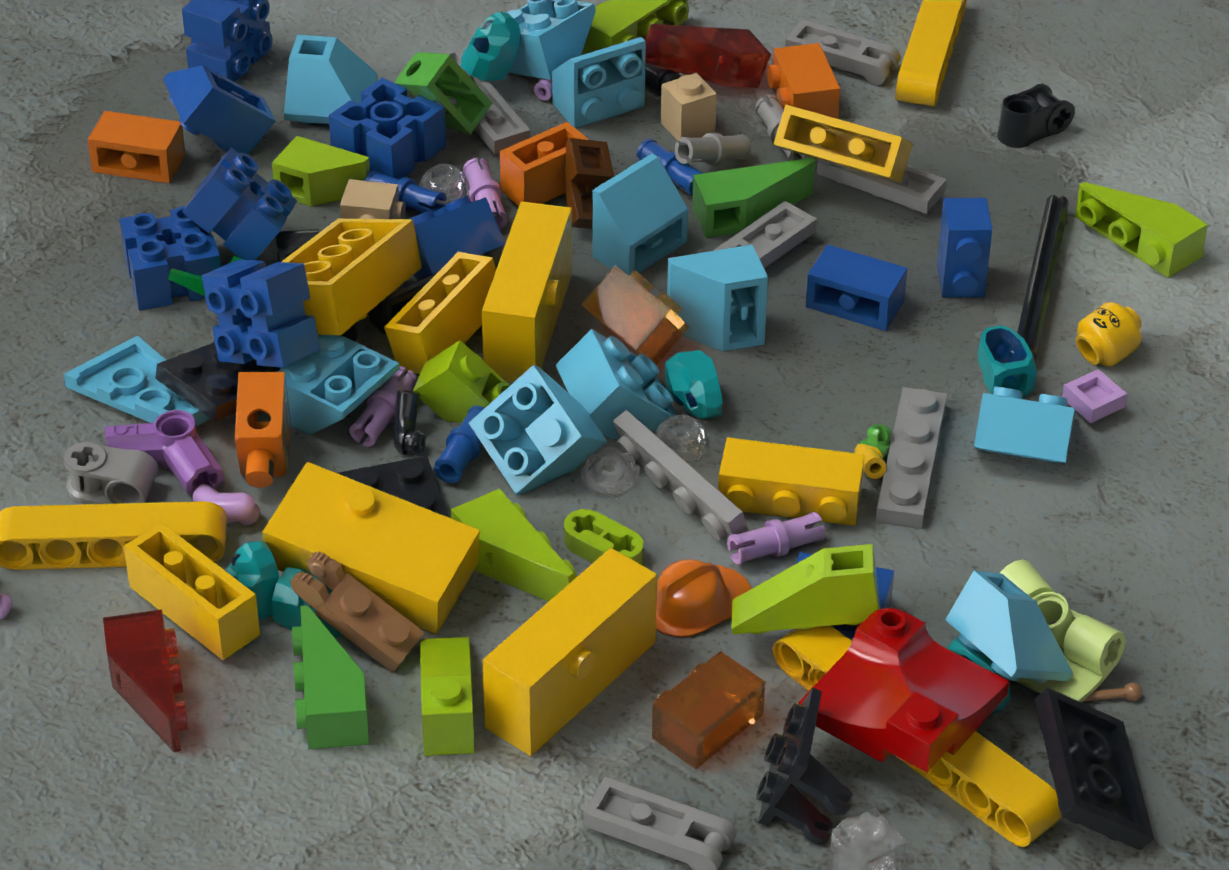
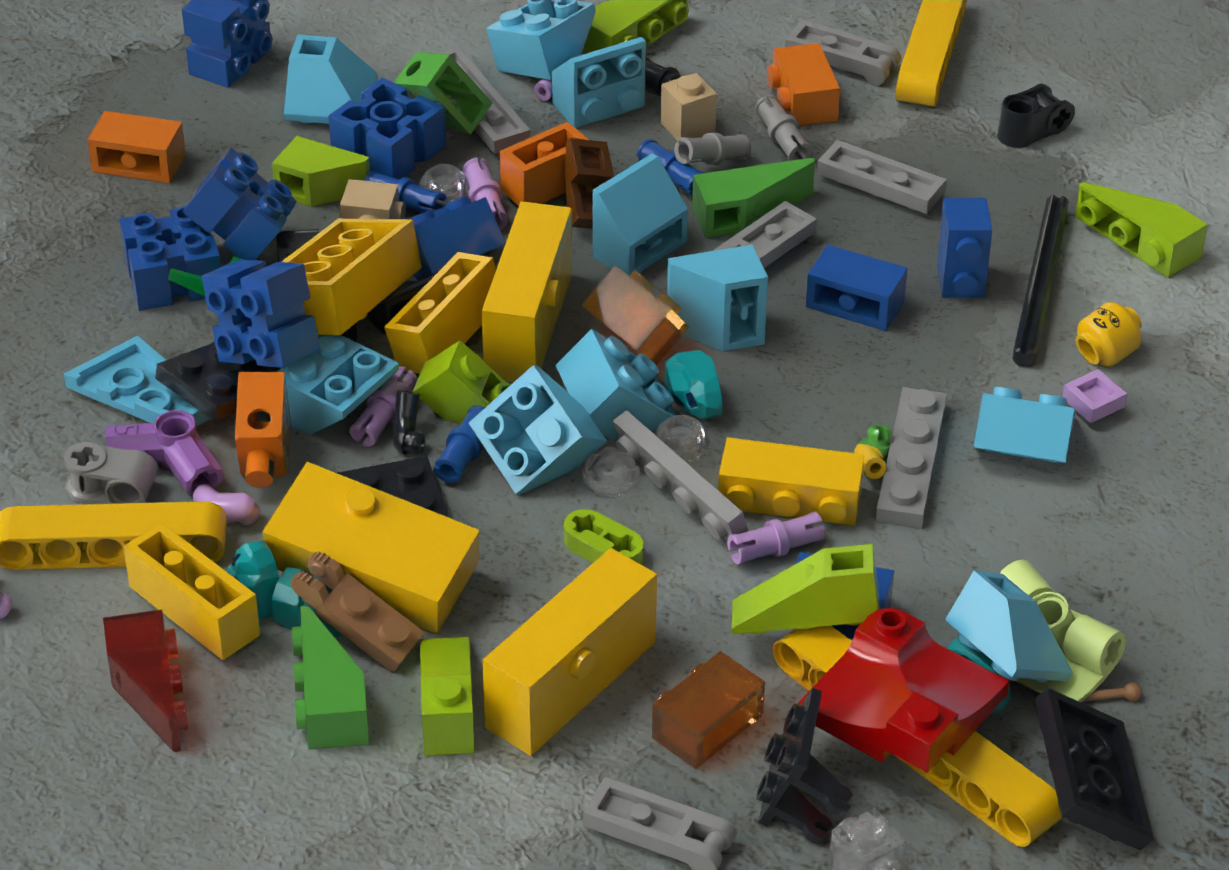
blue slope [163,65,276,155] -> none
lime slope [451,488,577,602] -> none
teal rock [460,12,520,81] -> none
clear red slope [645,24,771,88] -> none
orange piece [656,559,751,637] -> none
yellow brick [774,104,913,183] -> none
teal rock [977,325,1037,399] -> none

